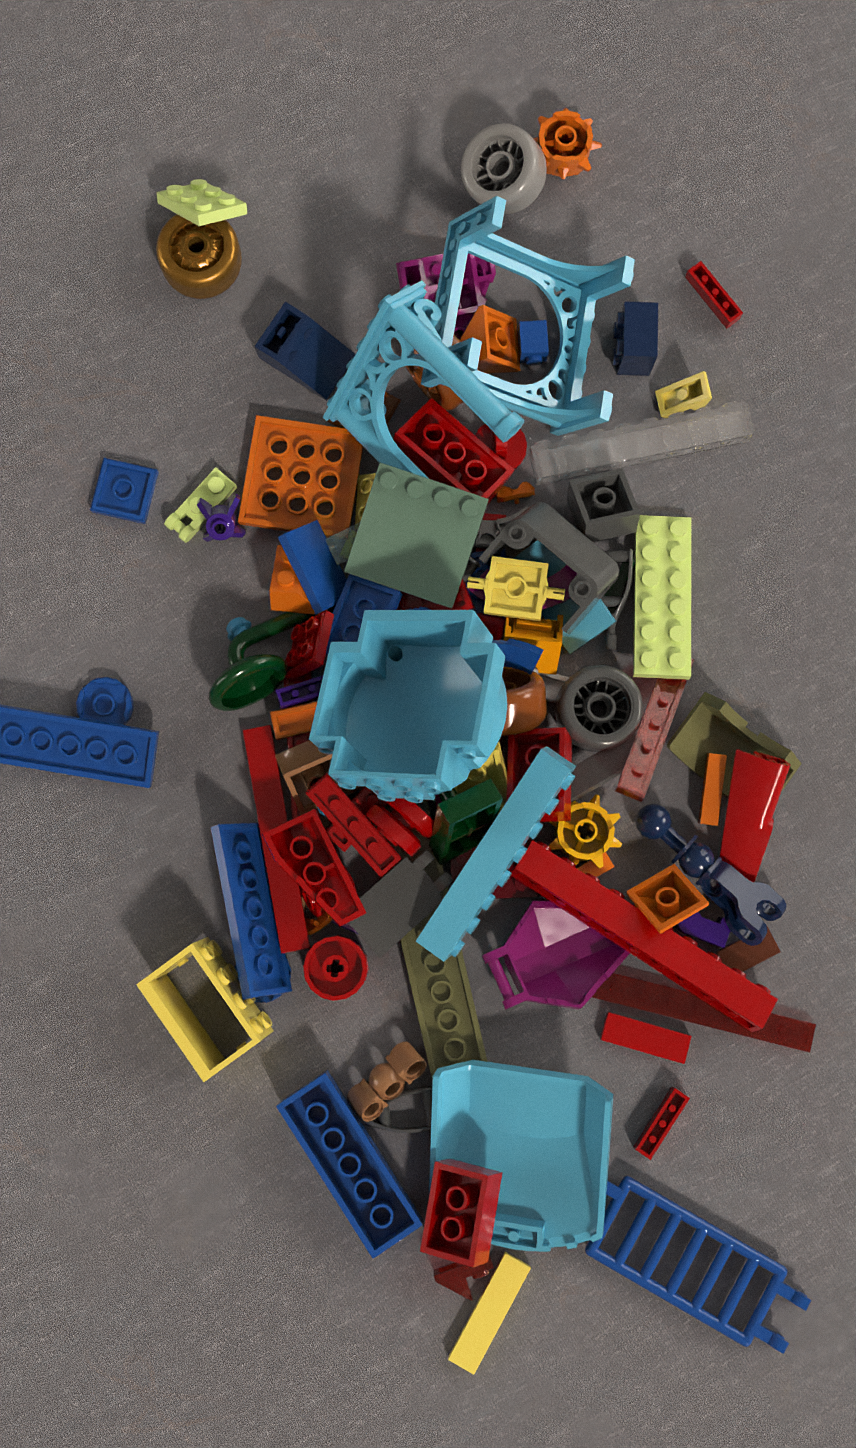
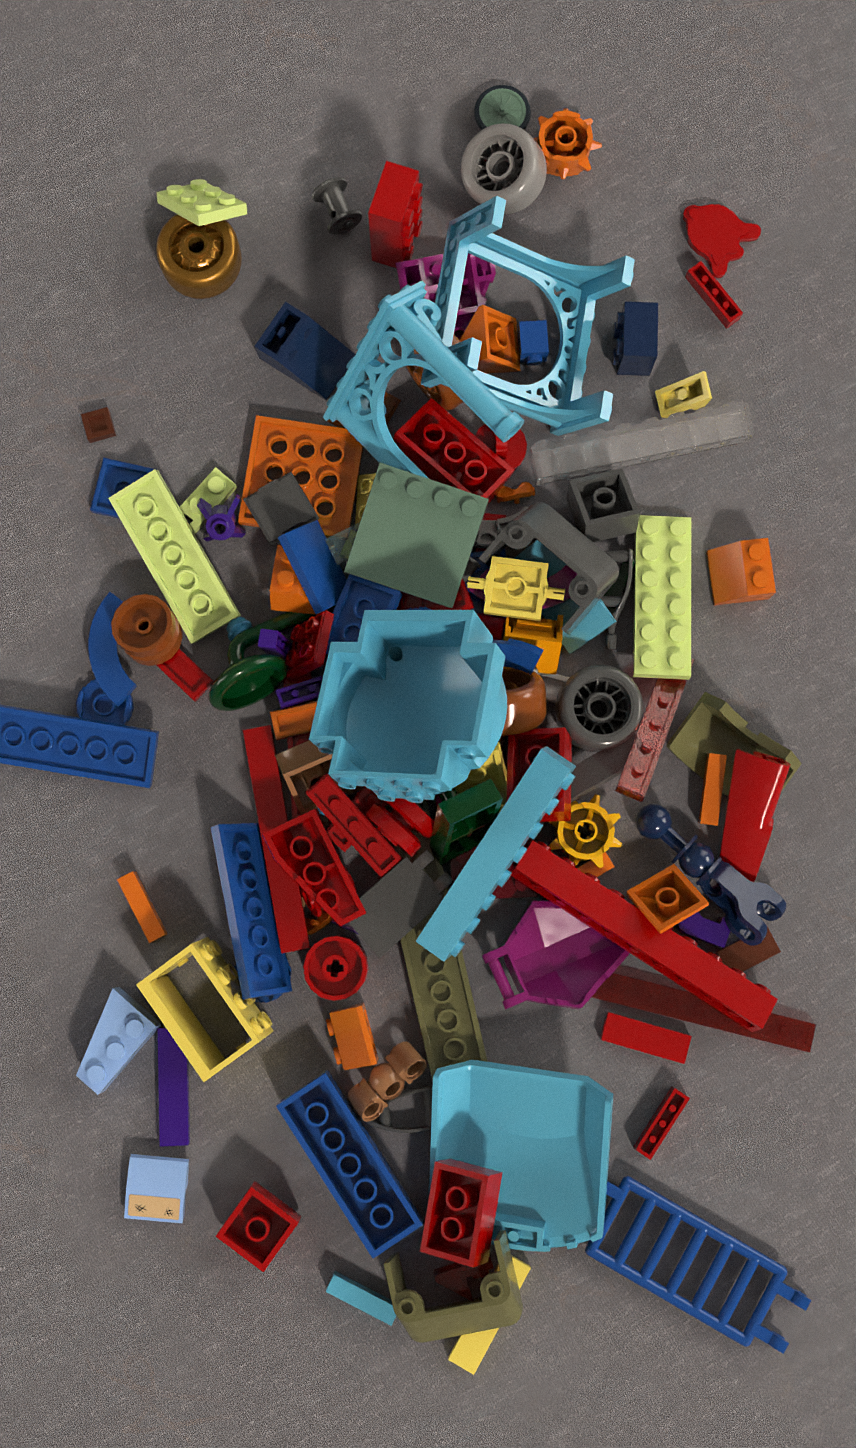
none -> light blue wedge [76,987,162,1095]
none -> copper tile [81,407,116,443]
none -> blue tile [88,592,137,707]
none -> yellowish green plate [108,469,241,644]
none -> dark orange wheel [111,594,183,666]
none -> orange piece [117,871,168,943]
none -> light blue slope [124,1154,189,1223]
none -> red tile [156,649,214,702]
none -> dark purple tile [157,1027,190,1147]
none -> red brick [215,1181,301,1272]
none -> dark grey piece [243,472,319,547]
none -> dark purple piece [258,629,292,660]
none -> dark grey hose [312,177,363,235]
none -> orange slope [326,1002,379,1070]
none -> medium azure piece [326,1271,396,1326]
none -> red brick [368,161,423,269]
none -> olive windscreen [384,1230,523,1343]
none -> sand green wheel [474,85,531,130]
none -> red tile [683,204,761,278]
none -> orange slope [706,538,776,605]

